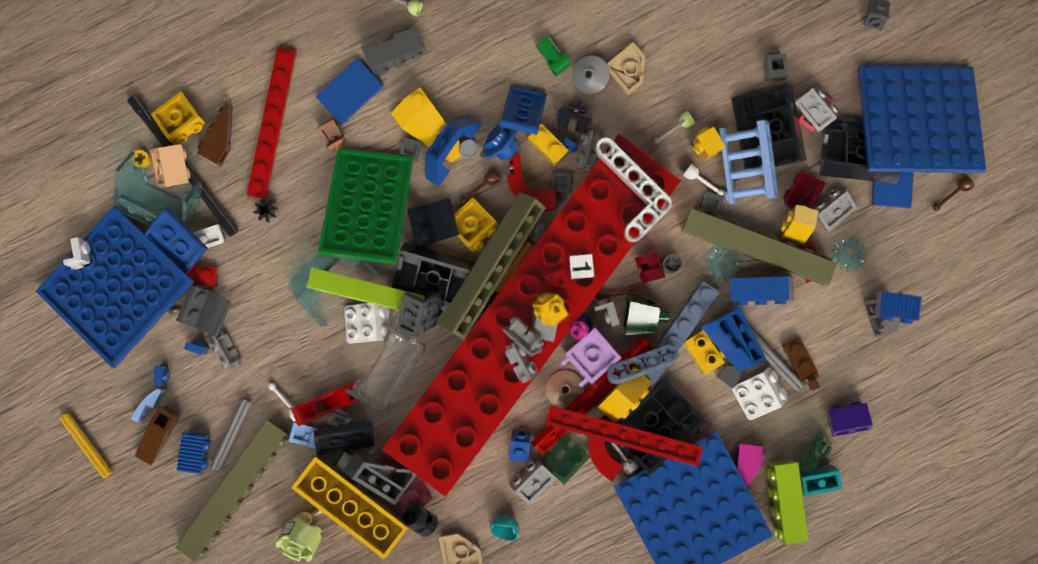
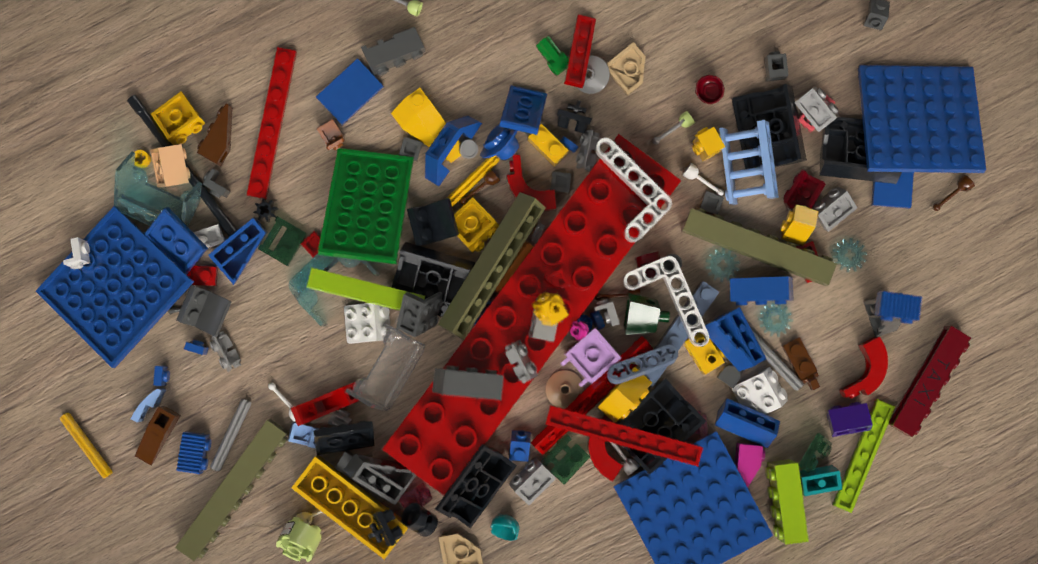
light grey hinge [503,317,544,356] -> none
white sticker [569,254,594,279] -> none
none -> dark grey bracket [203,168,230,199]
none -> blue wedge [208,217,267,285]
none -> clear green plate [258,216,307,266]
none -> red tile [301,231,321,258]
none -> black hips [368,509,403,546]
none -> dark grey wedge [432,366,504,400]
none -> black piece [435,444,517,529]
none -> yellow axle [447,156,500,207]
none -> red plate [564,14,596,88]
none -> blue tile [590,311,605,330]
none -> white beam [623,256,709,347]
none -> dark red hair [695,75,725,105]
none -> blue brick [715,398,780,448]
none -> clear light blue gear [758,303,793,337]
none -> lime tile [832,399,895,513]
none -> red arch [839,336,888,399]
none -> dark red brick [888,326,971,437]

